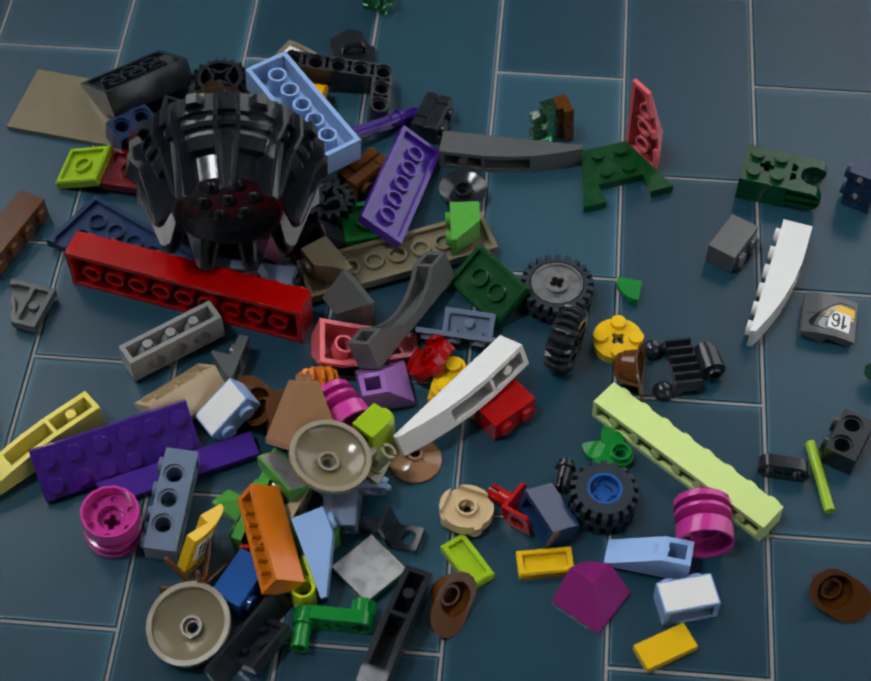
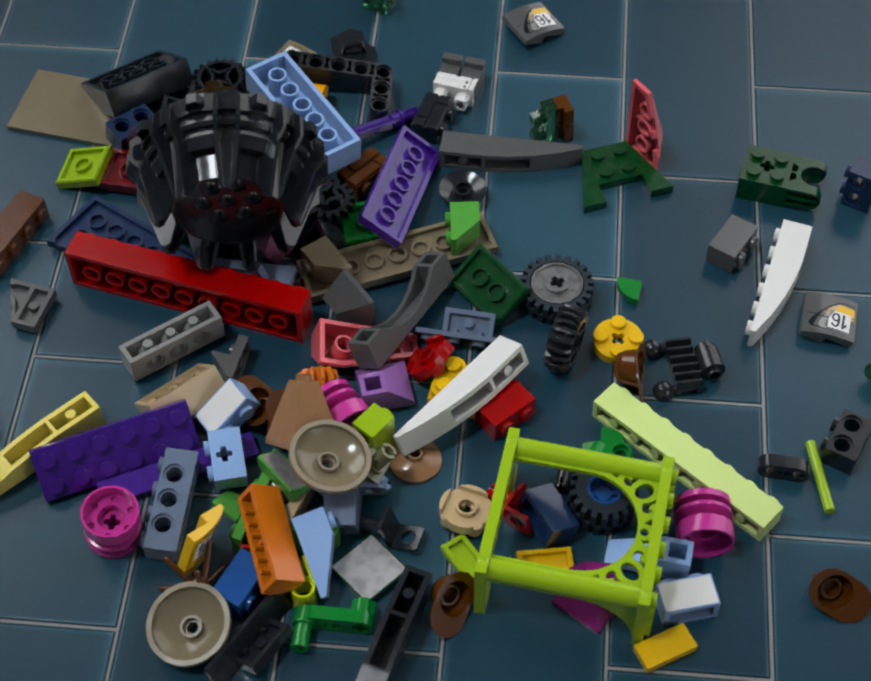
none -> light blue brick [203,426,248,491]
none -> hips [433,52,486,111]
none -> lime arch [474,427,679,644]
none -> dark grey slope [502,2,565,45]

